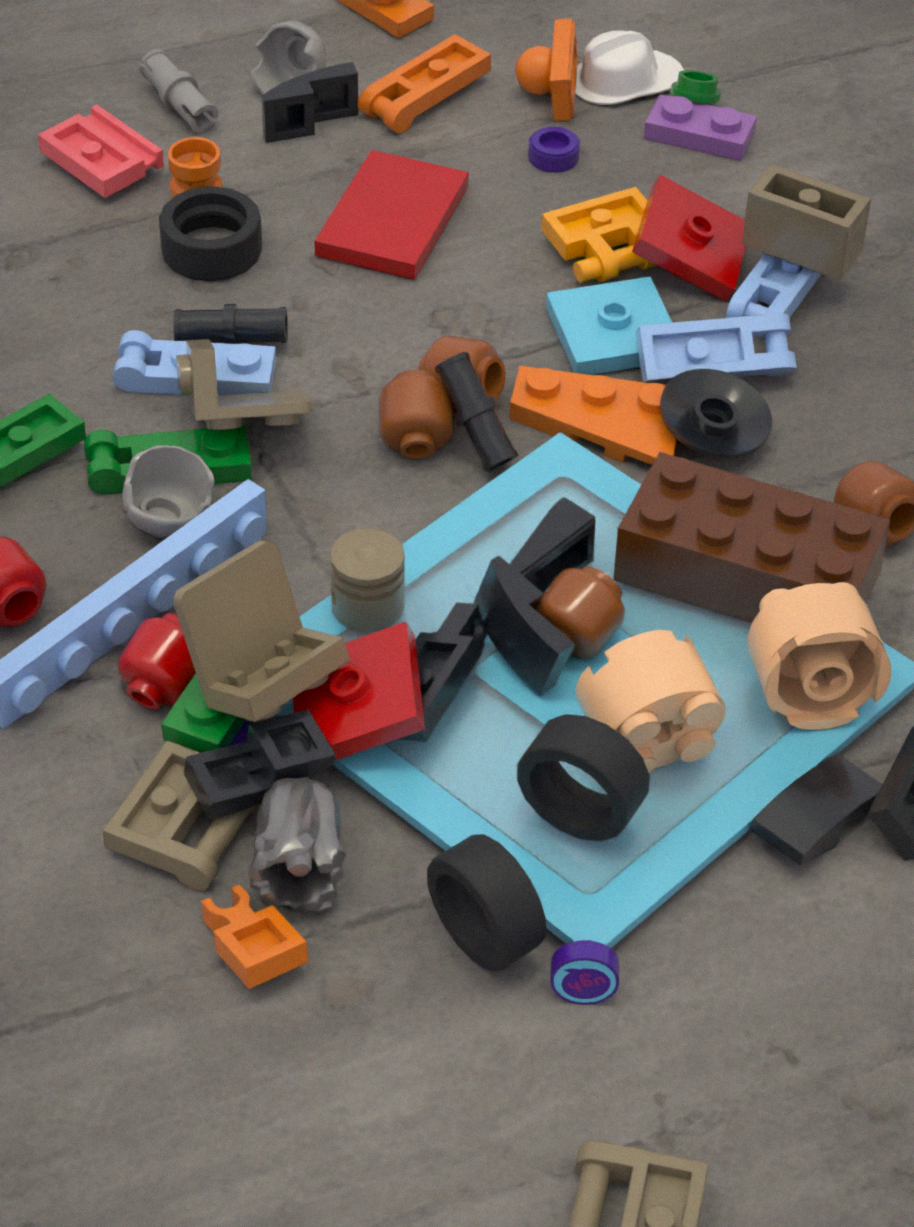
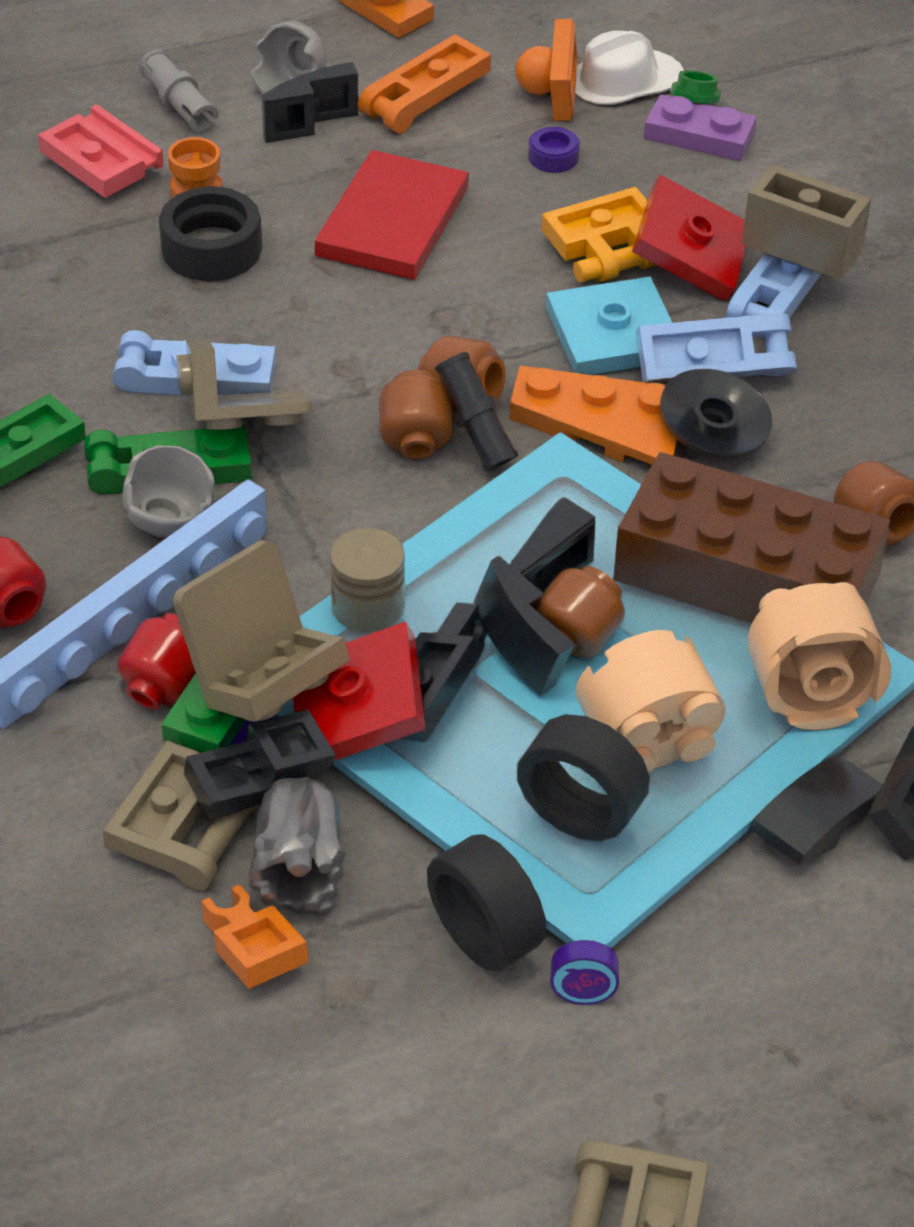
black pin [173,304,288,344] -> none

